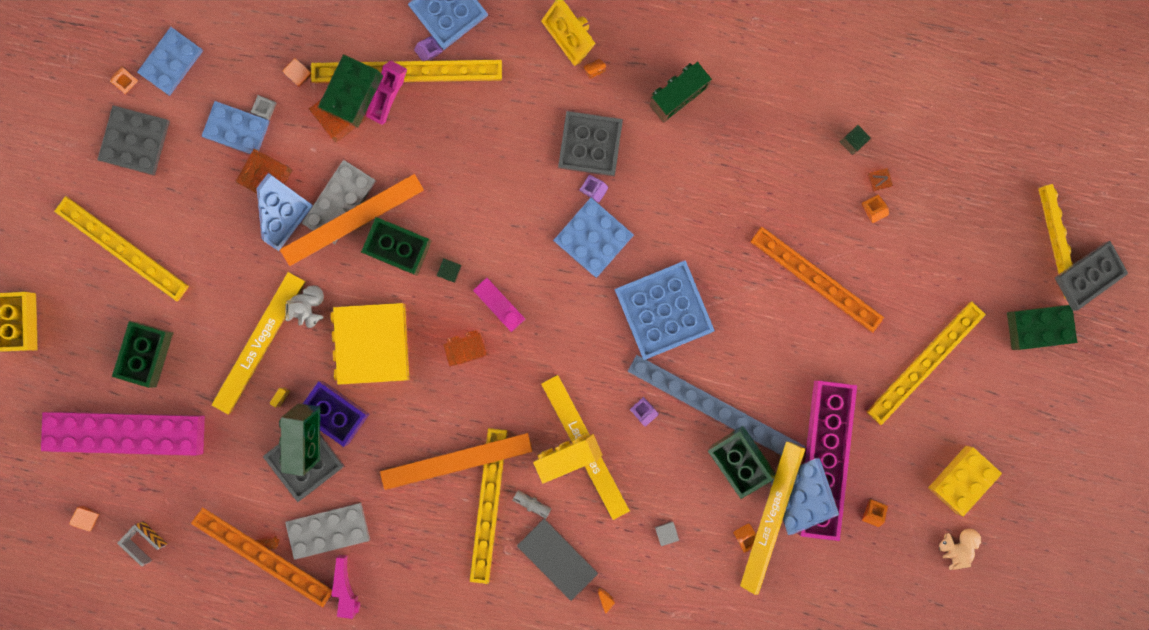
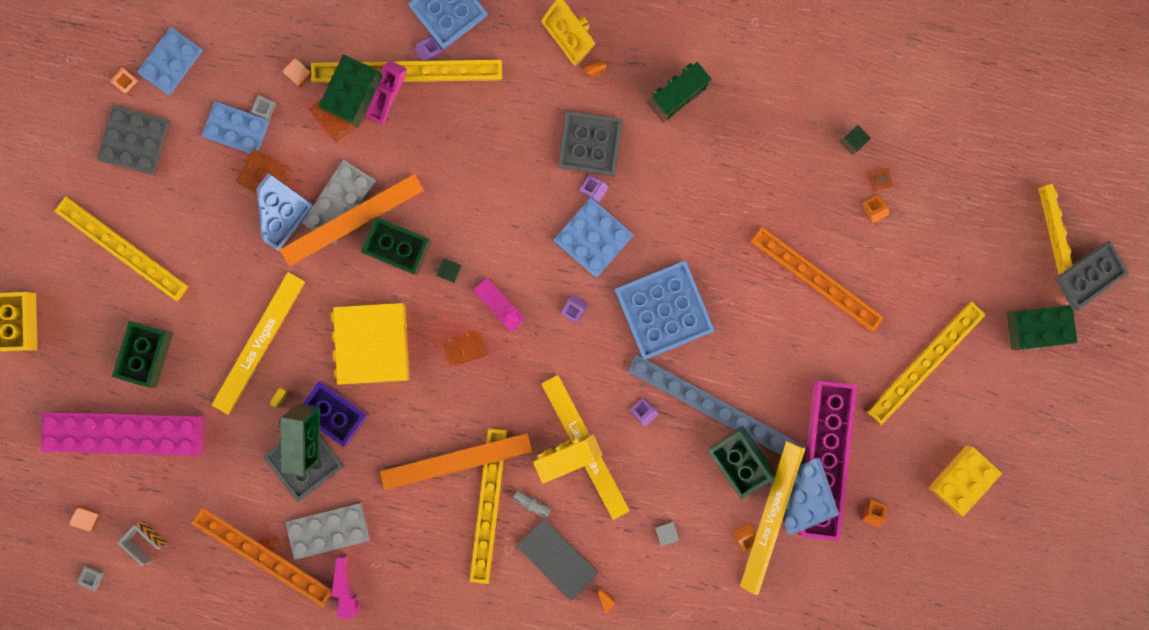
light grey animal [285,285,324,328] -> none
light nougat animal [939,529,981,570] -> none
none -> light grey tile [77,565,104,591]
none -> medium lavender slope [560,294,588,323]

